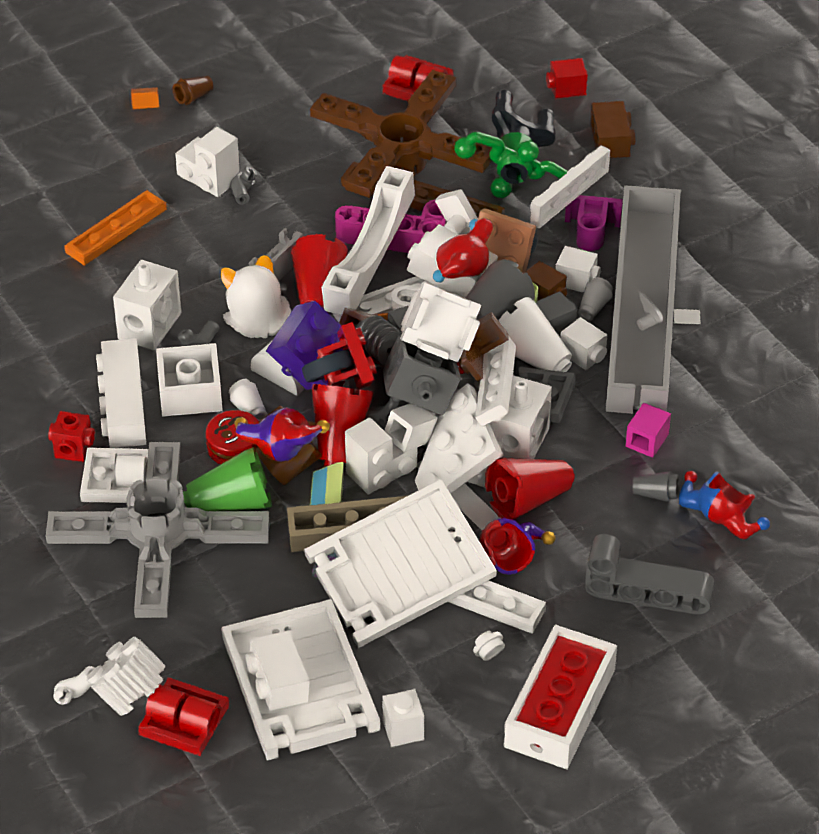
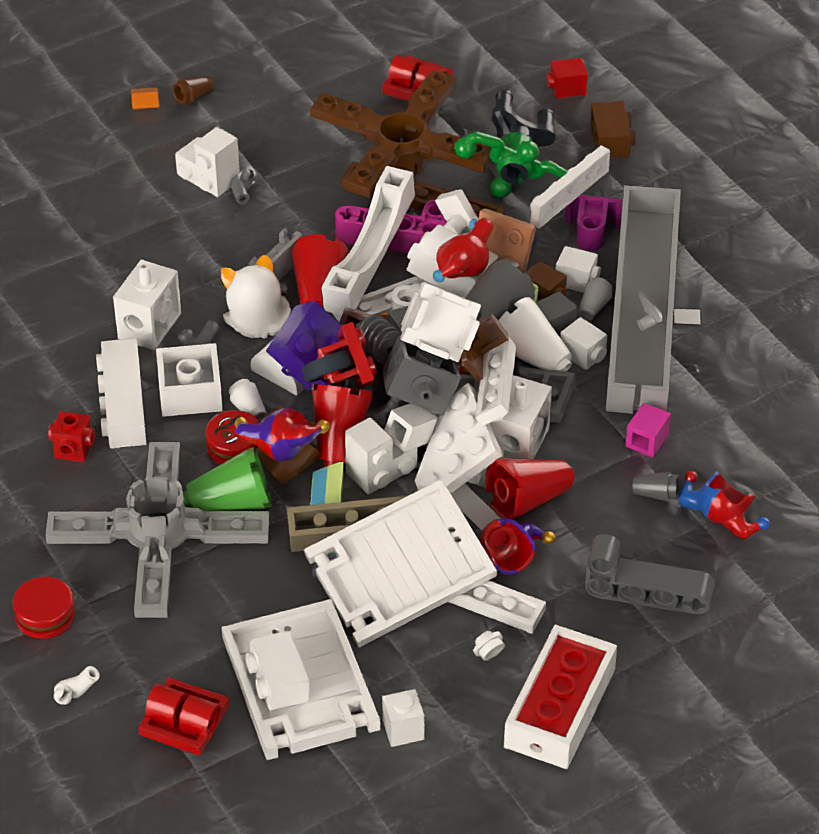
orange tile [64,190,167,266] -> none
white plate [80,448,149,503] -> none
white brick [86,637,166,716] -> none
none -> red head [13,577,75,639]

